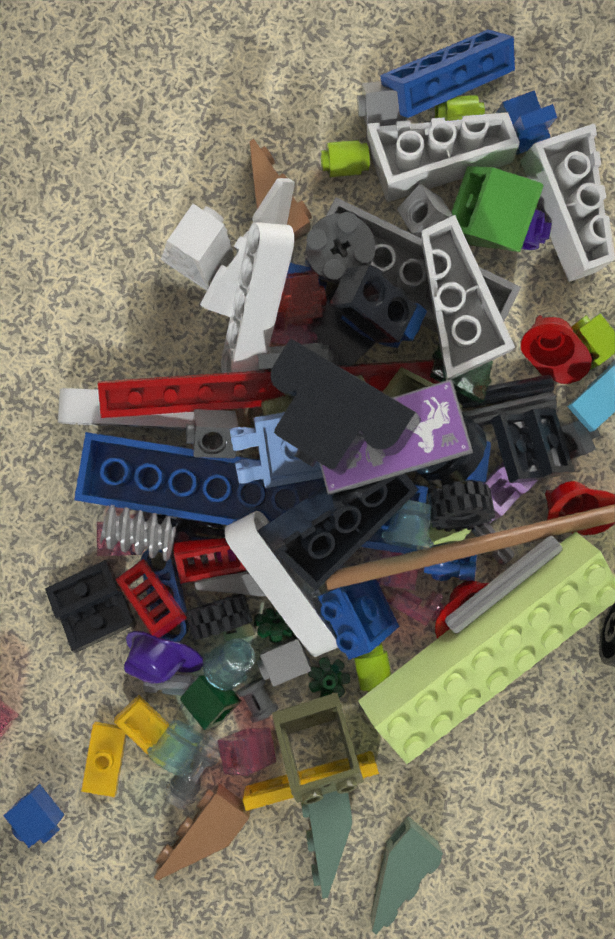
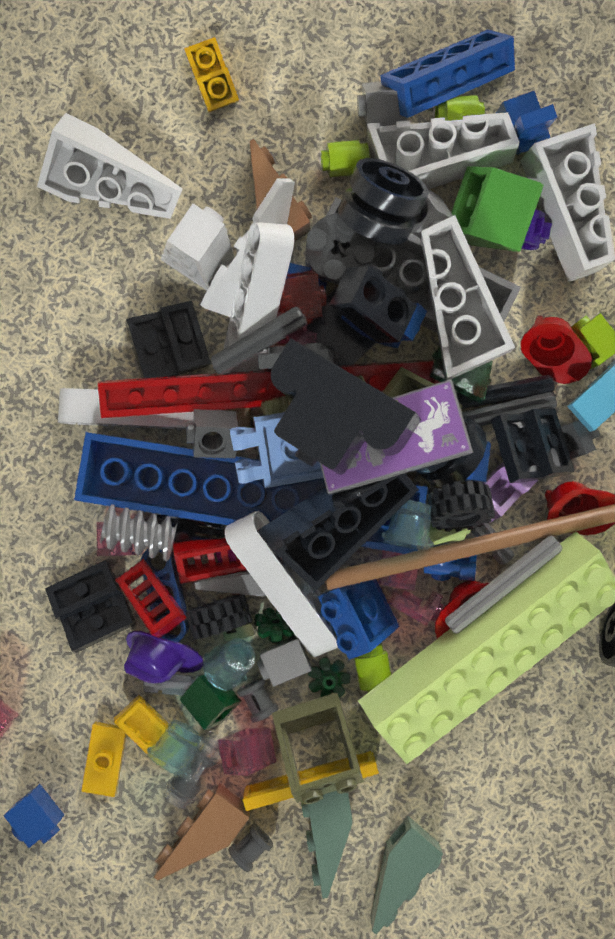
none -> white wedge [37,113,182,219]
none -> black slope [125,300,211,378]
none -> yellow slope [184,37,239,113]
none -> dark grey axle [211,307,307,374]
none -> dark grey bush [228,823,273,872]
none -> black wheel [338,158,429,244]

